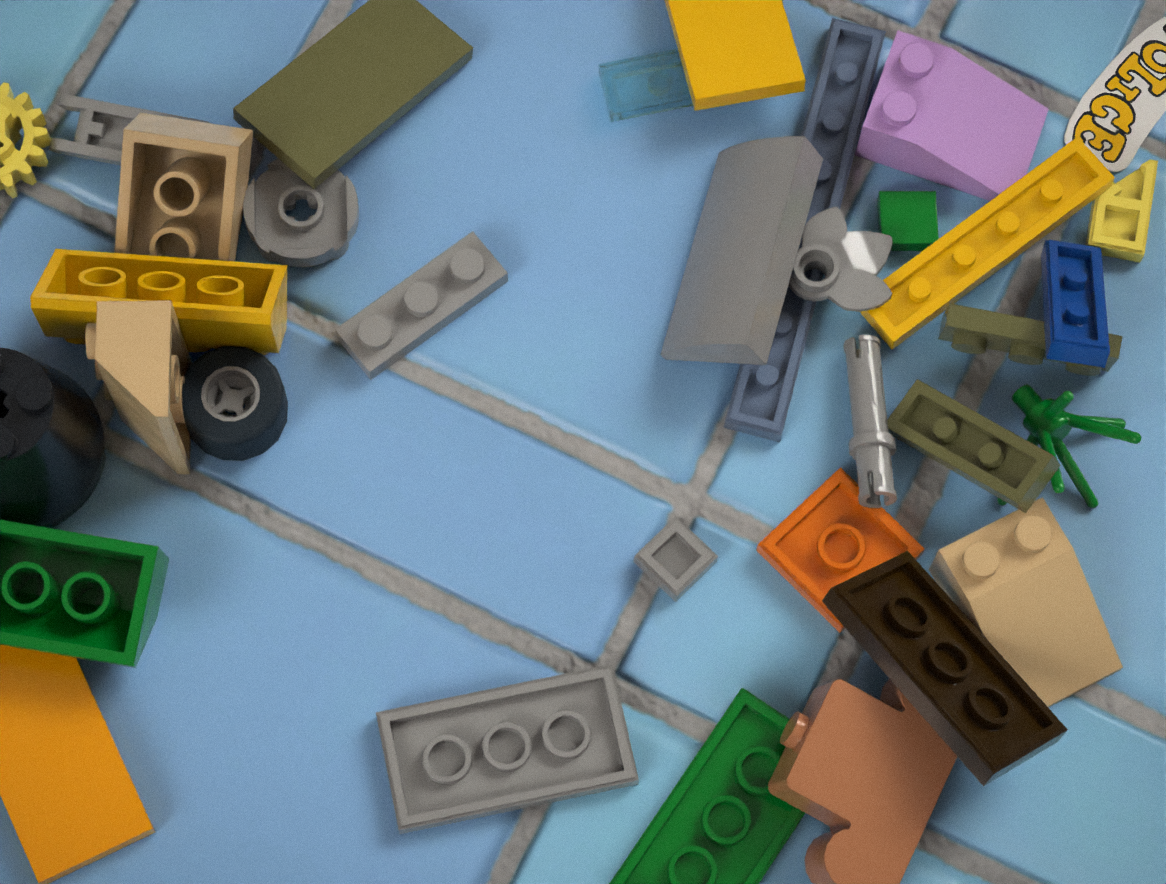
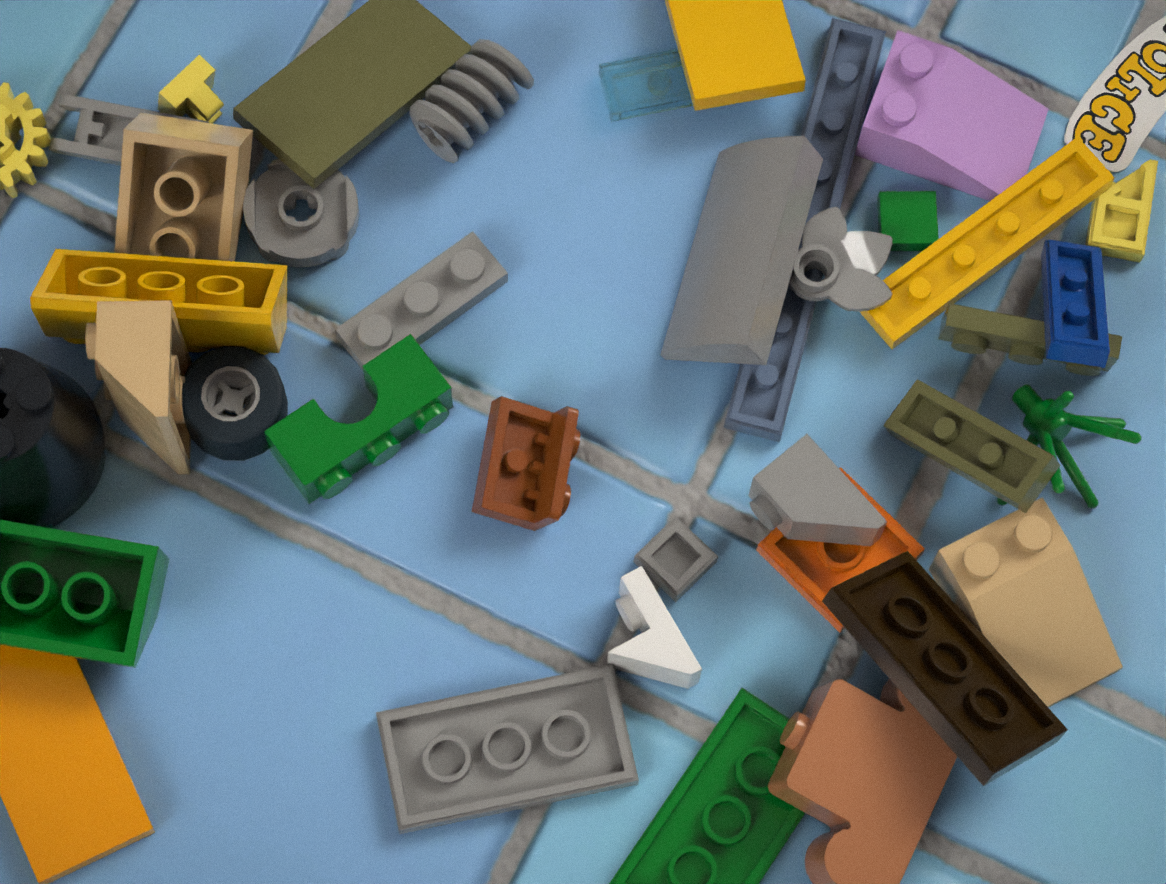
light grey pin [843,335,897,508] -> none
none -> light yellow tile [158,55,224,124]
none -> green arch [264,334,453,504]
none -> light grey piece [409,39,534,163]
none -> dark orange bracket [472,396,580,531]
none -> white slope [607,566,702,689]
none -> light grey slope [748,434,887,546]

